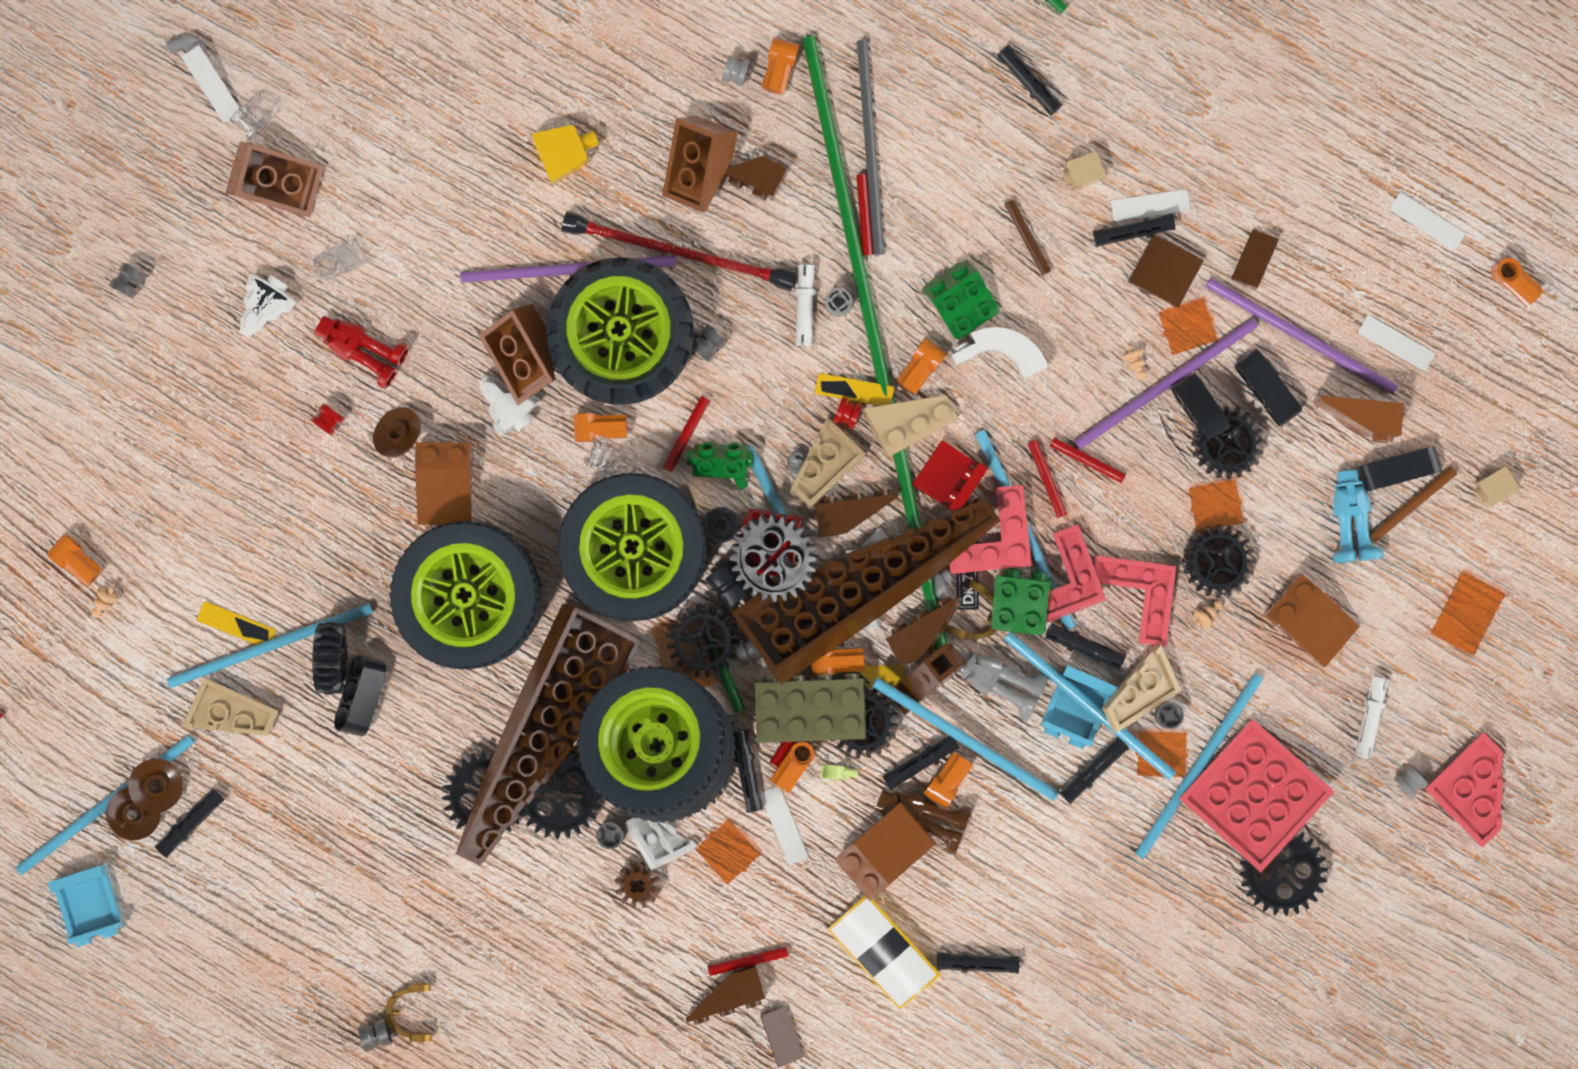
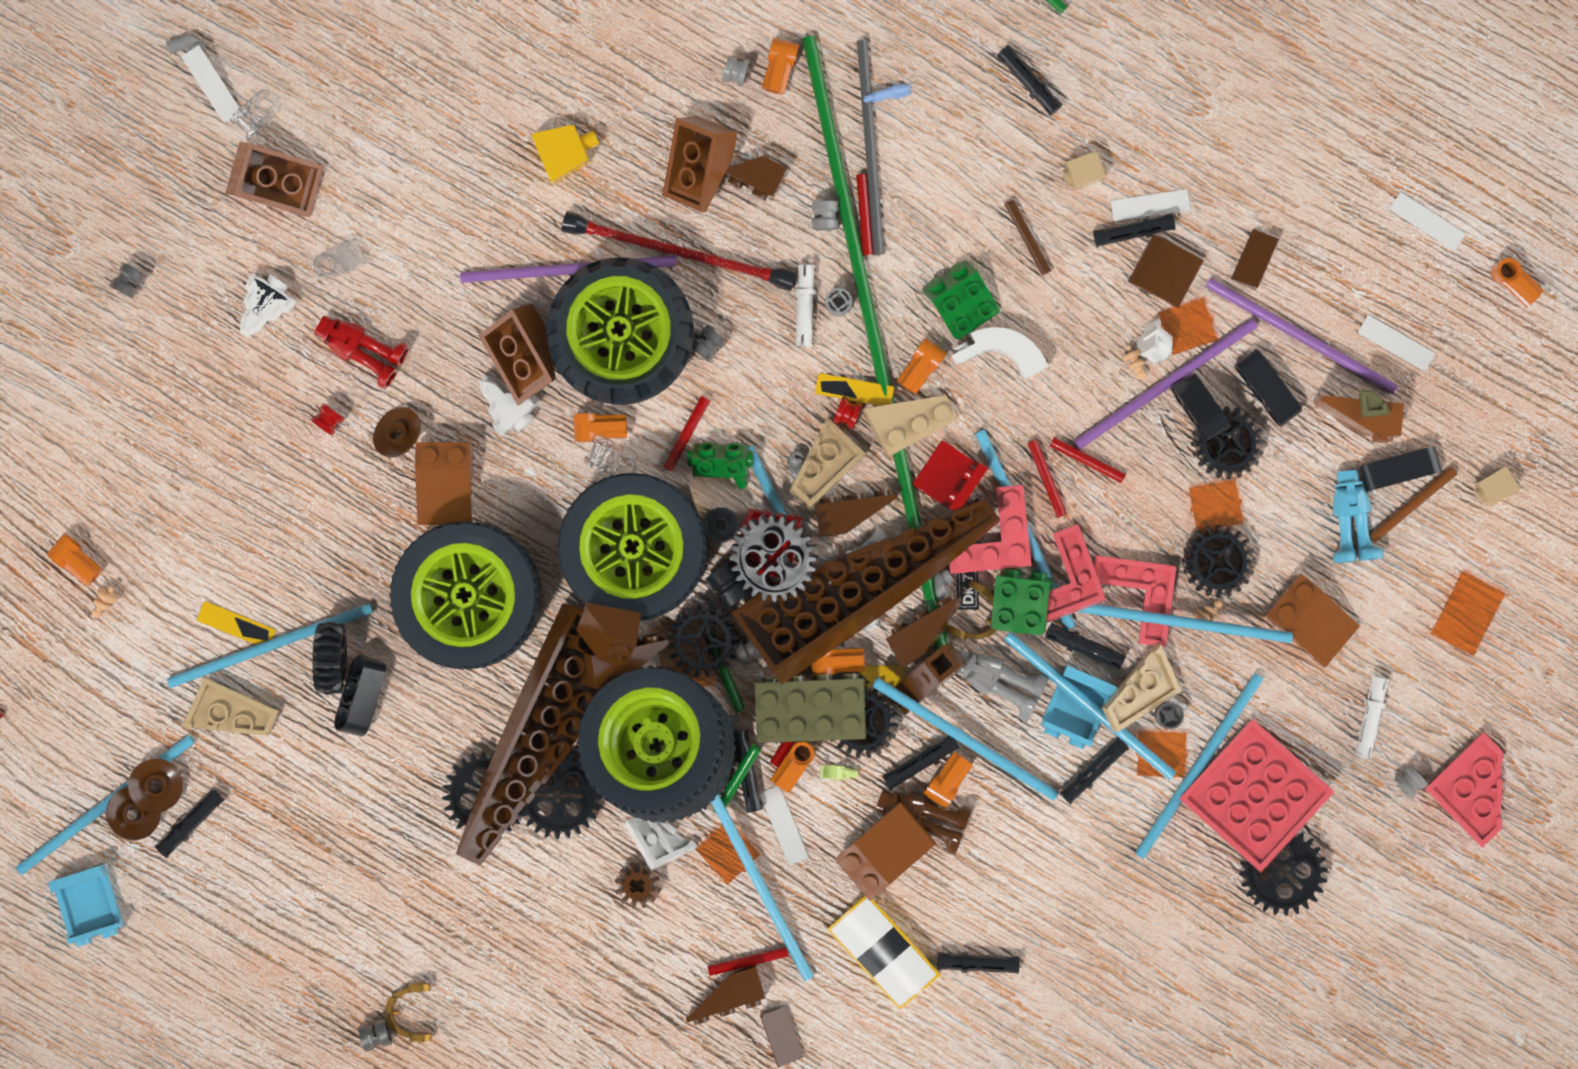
flat silver wheel [596,821,624,849] -> none
none -> reddish brown slope [576,603,641,666]
none -> reddish brown slope [583,634,669,688]
none -> medium azure piece [710,794,814,981]
none -> green bar [713,744,761,814]
none -> light grey wheel [812,201,838,231]
none -> light blue piece [864,84,911,103]
none -> medium azure piece [1077,604,1293,643]
none -> white piece [1137,318,1173,363]
none -> olive tile [1358,390,1390,418]

